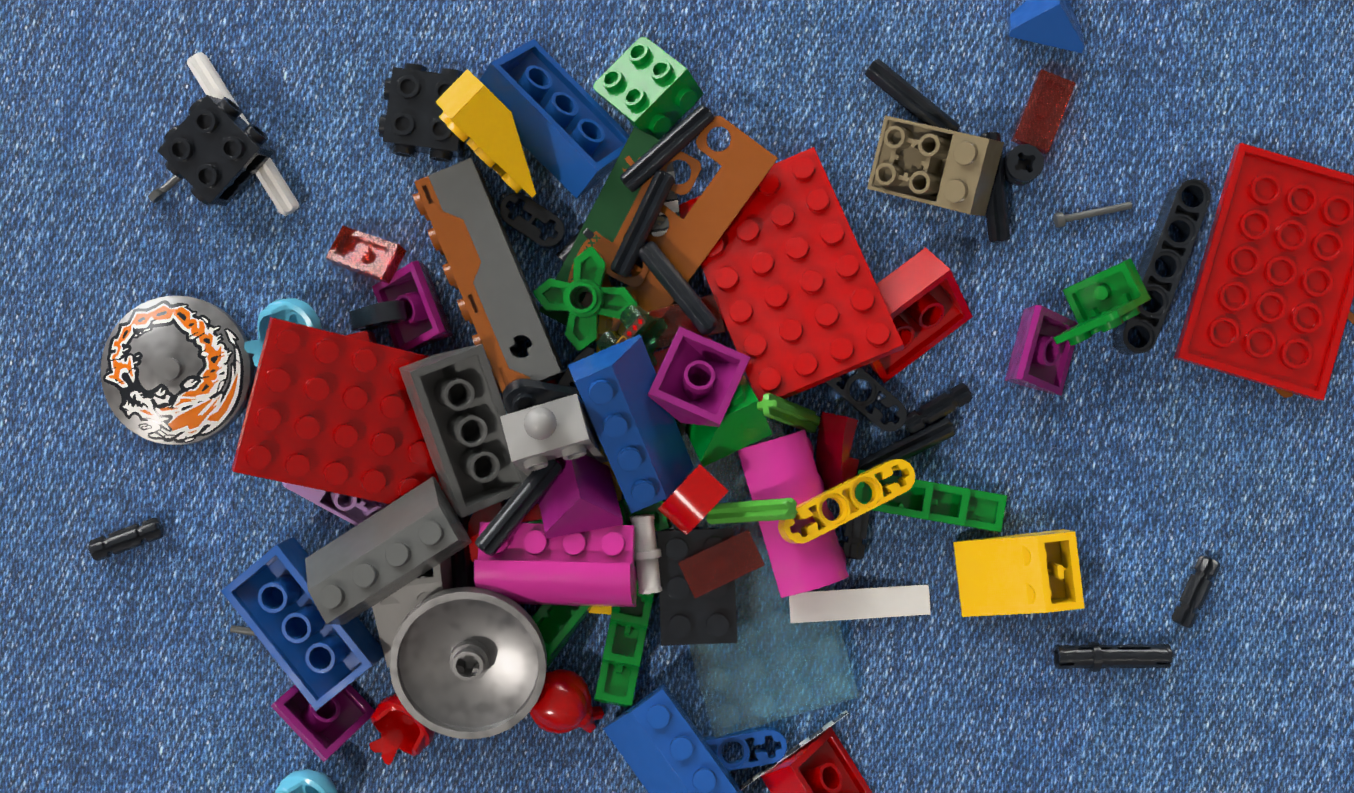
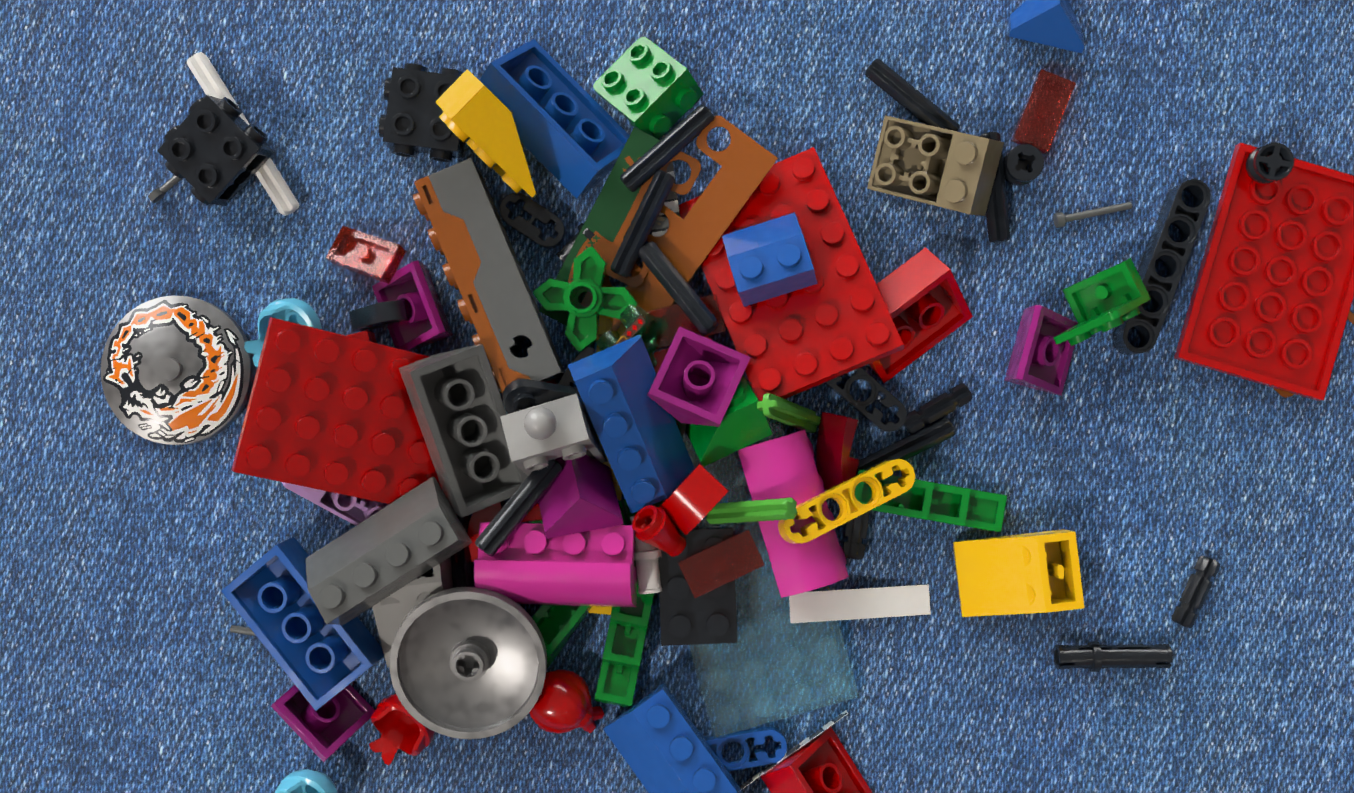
black axle [88,518,164,561] -> none
none -> red cone [632,505,686,557]
none -> blue slope [722,212,817,307]
none -> black wheel [1246,143,1294,184]

